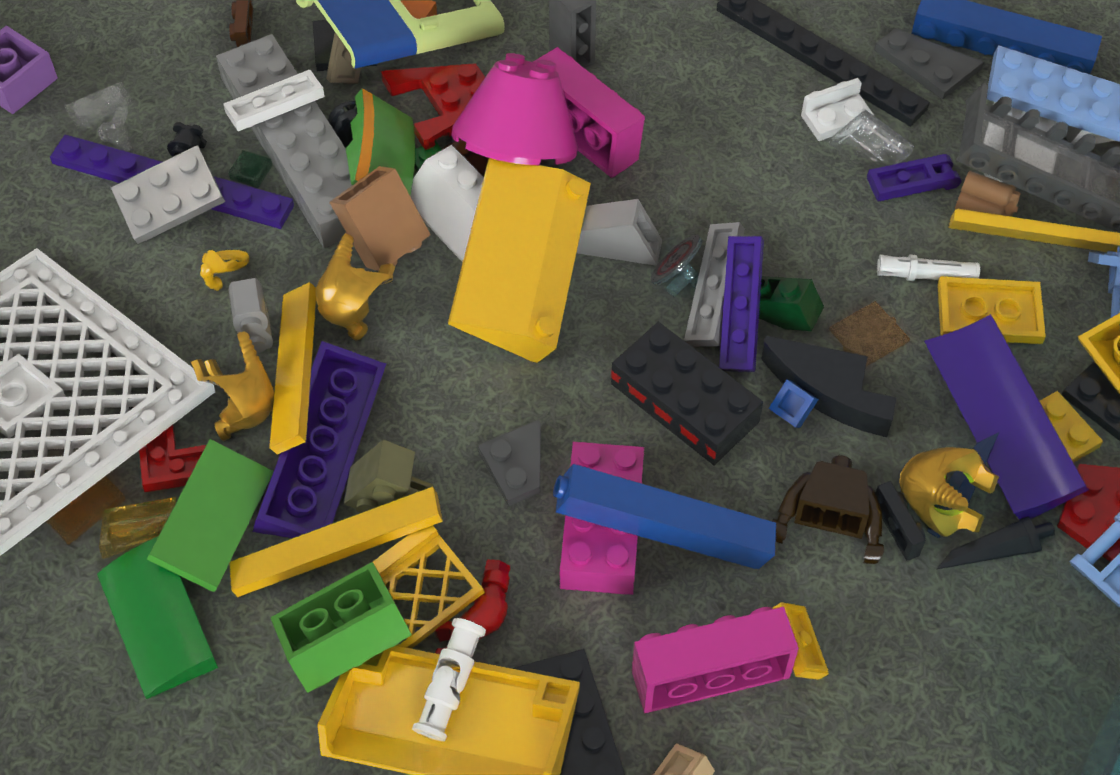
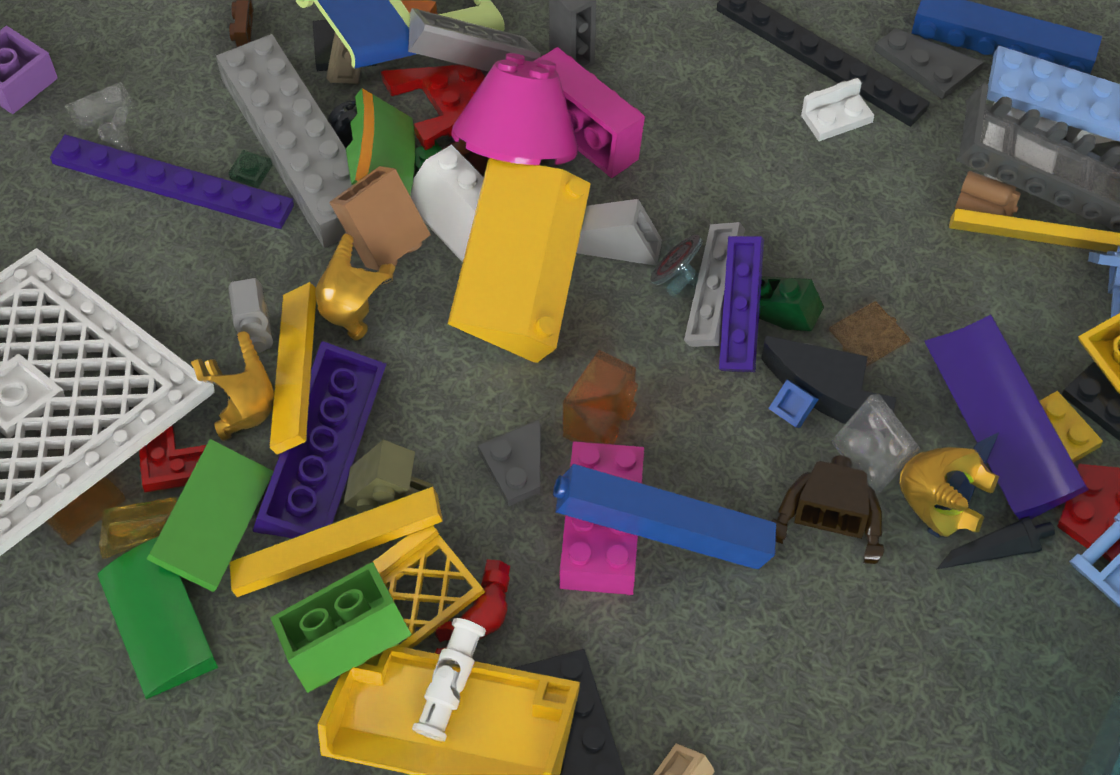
light grey plate [110,145,225,244] -> none
black brick [167,122,207,157] -> none
yellow piece [200,250,250,291] -> none
white plate [223,70,325,131] -> none
black brick [611,321,763,466] -> none
dark pink brick [632,607,799,714] -> none
yellow plate [772,602,829,680] -> none
clear wing [828,109,914,166] -> none
dark purple plate [867,154,962,202] -> none
black plate [876,481,926,561] -> none
white pin [877,254,980,281] -> none
yellow plate [937,276,1046,344] -> none
none -> light grey slope [408,8,541,71]
none -> clear orange slope [563,350,638,445]
none -> clear plate [831,394,920,494]

